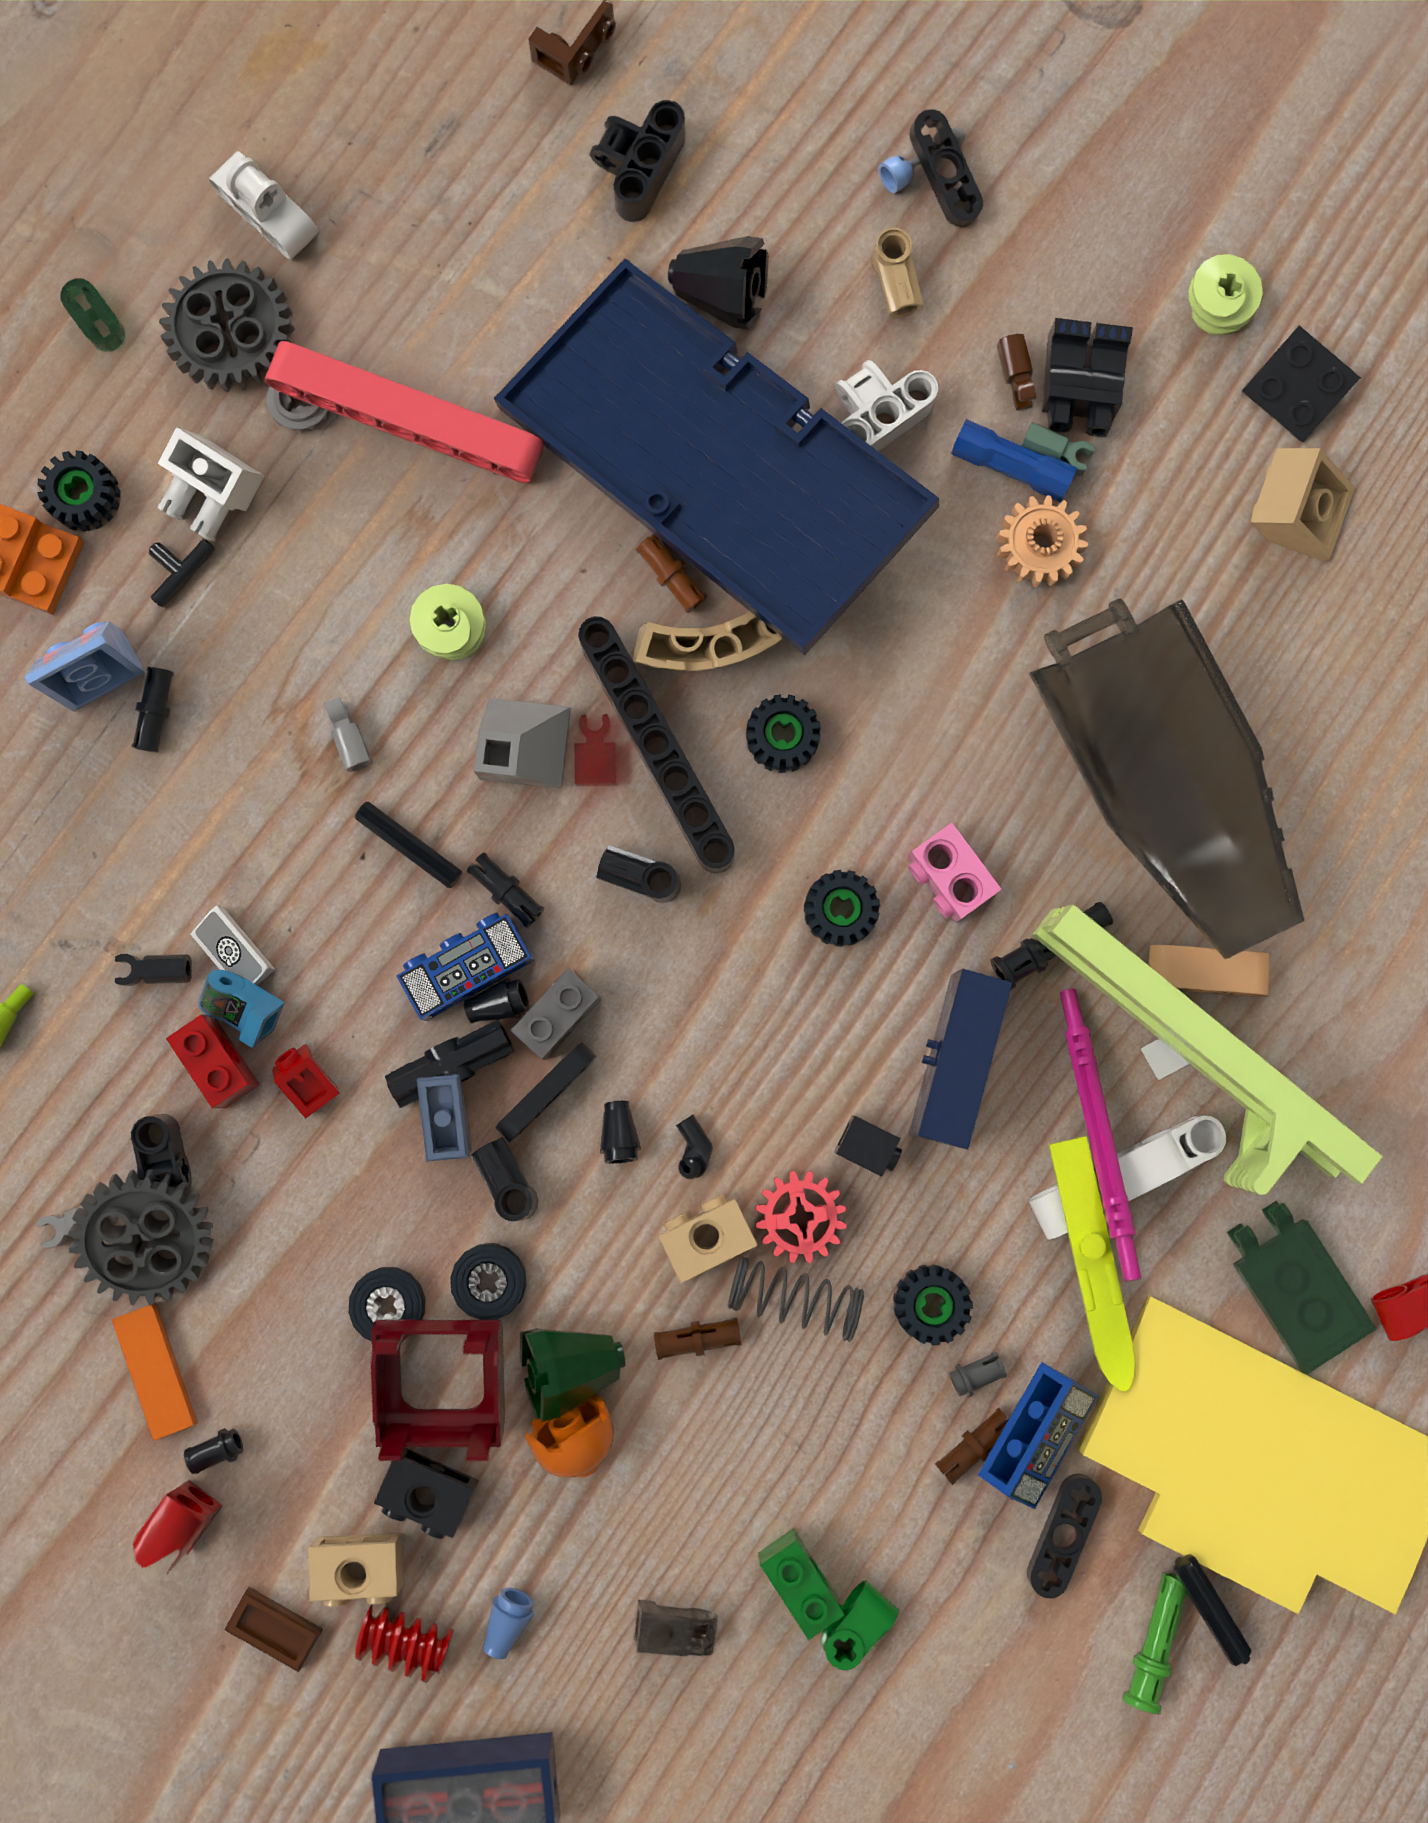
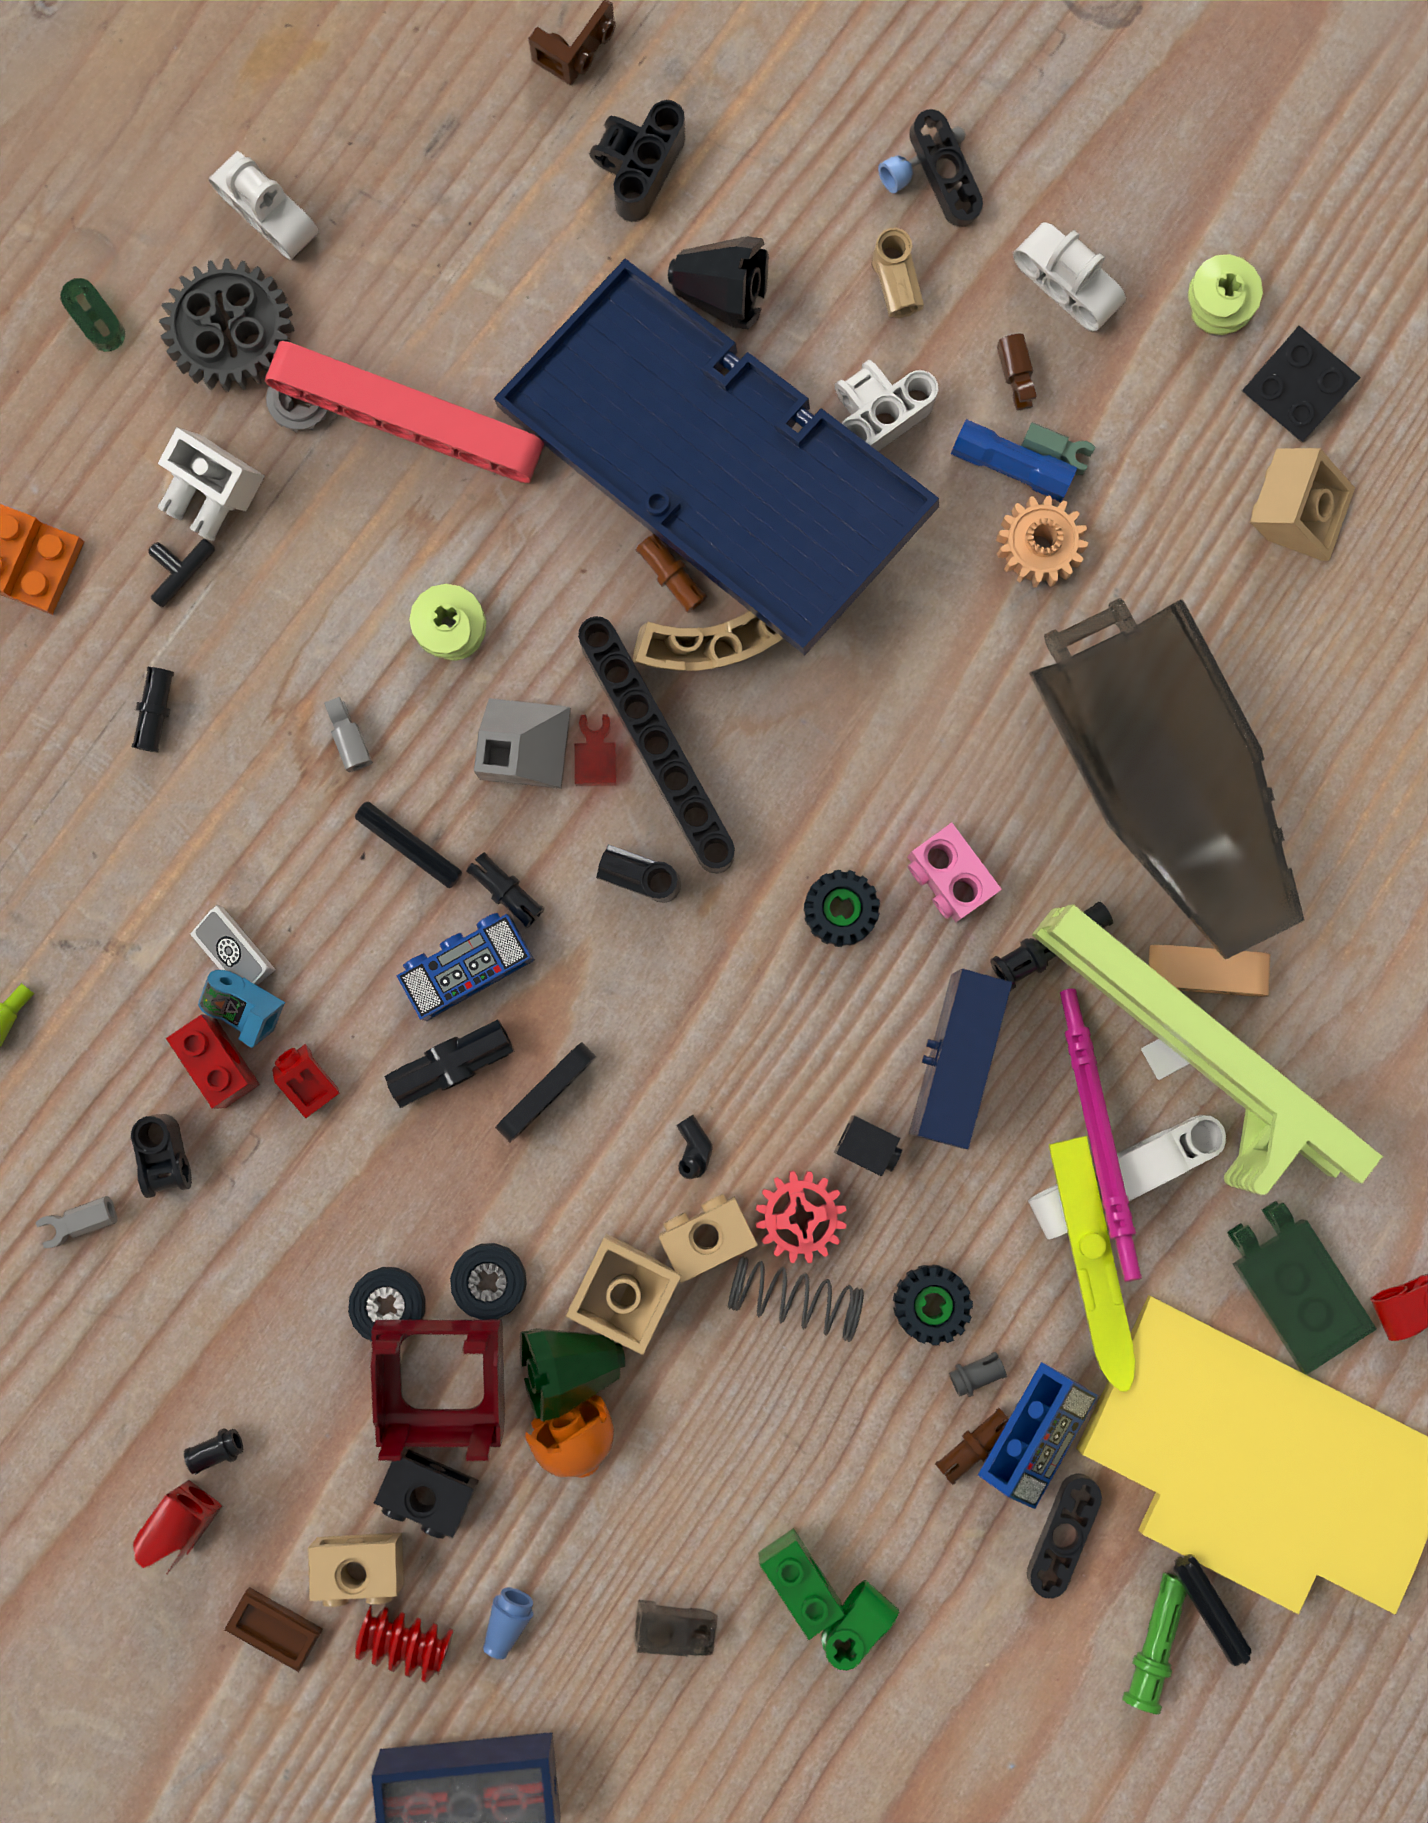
light blue slope [24,621,145,711] -> none
black bush [37,450,121,532] -> none
dark grey gear [68,1170,214,1305] -> none
orange tile [111,1303,198,1441] -> none
black bar [115,954,192,986] -> none
sand blue slope [417,1074,472,1162] -> none
black cone [464,978,529,1024] -> none
black piece [471,1137,539,1221] -> none
flat silver brick [510,968,602,1060] -> none
black cone [600,1101,641,1164] -> none
reddish brown pin [654,1317,742,1360] -> none
black bush [746,694,821,773] -> none
black hips [1042,318,1133,438] -> none
none -> tan slope [565,1234,681,1355]
none -> white piece [1013,222,1126,332]

